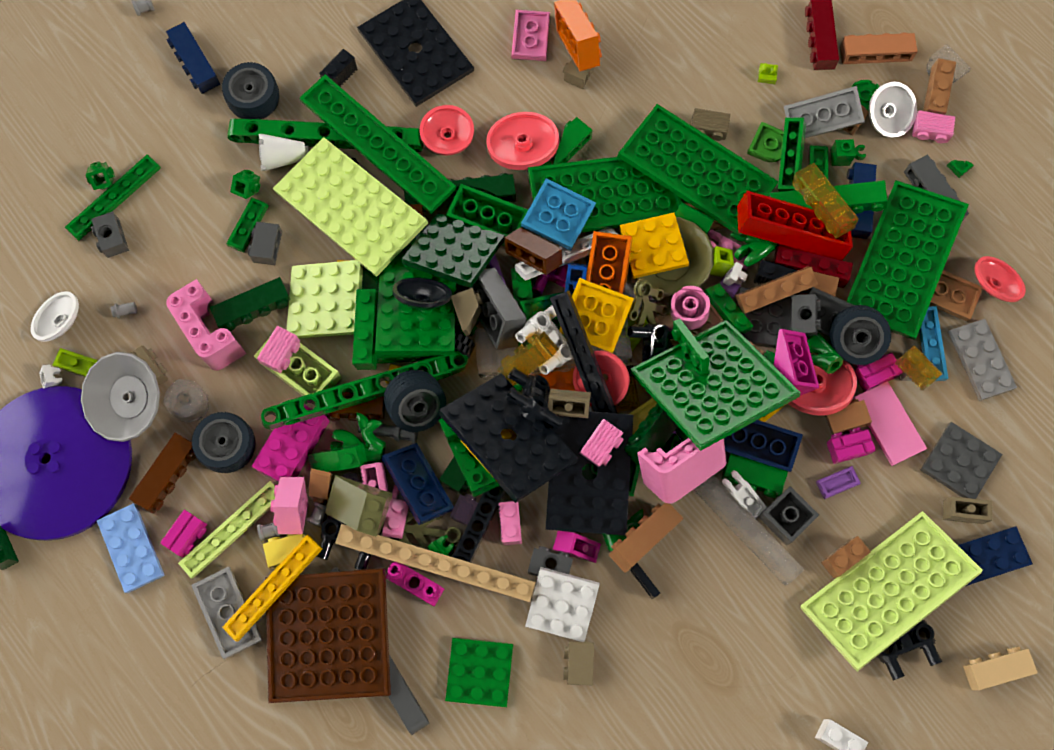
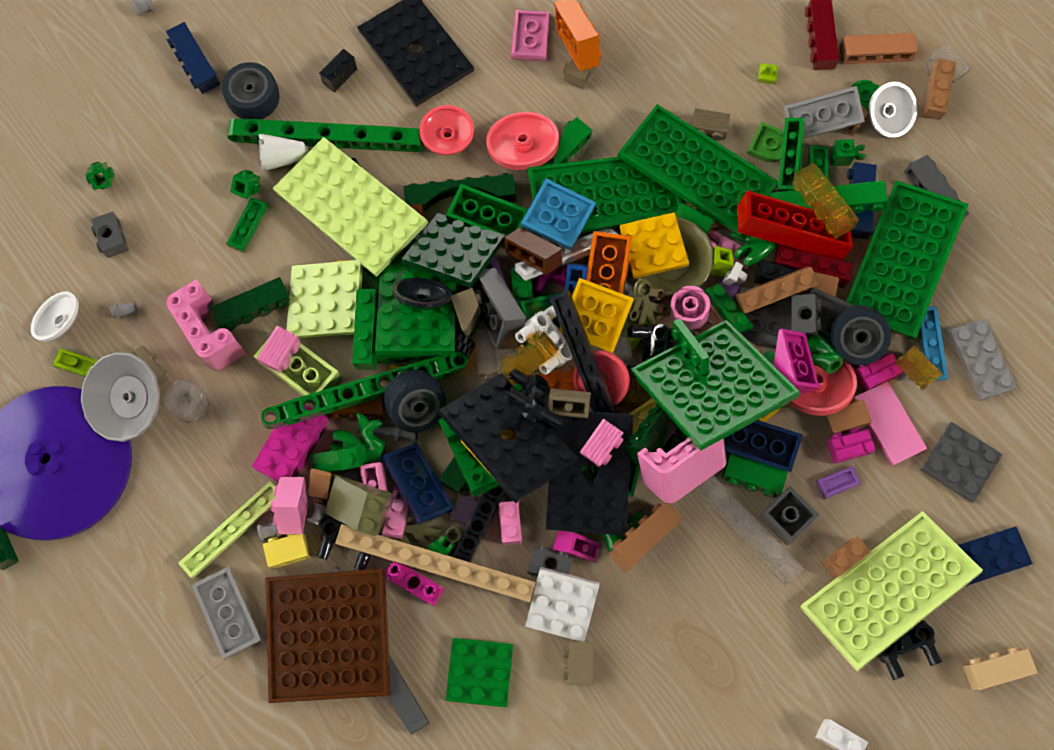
white tile [39,364,63,388] -> none
green tile [65,154,161,241] -> none
light blue plate [97,503,165,593] -> none
reddish brown brick [128,432,196,514] -> none
dark pink brick [160,509,207,558] -> none
wheel [192,412,256,473] -> none
yellow tile [222,535,322,642] -> none
dark grey brick [248,222,282,266] -> none
green plate [299,74,456,214] -> none
black tile [629,563,661,599] -> none
white hinge [722,470,767,521] -> none
bright pink brick [912,110,955,143] -> none
medium nougat plate [930,270,983,322] -> none
dark tan brick [943,496,992,524] -> none
green tile [947,160,974,178] -> none
coral dish [974,256,1026,302] -> none

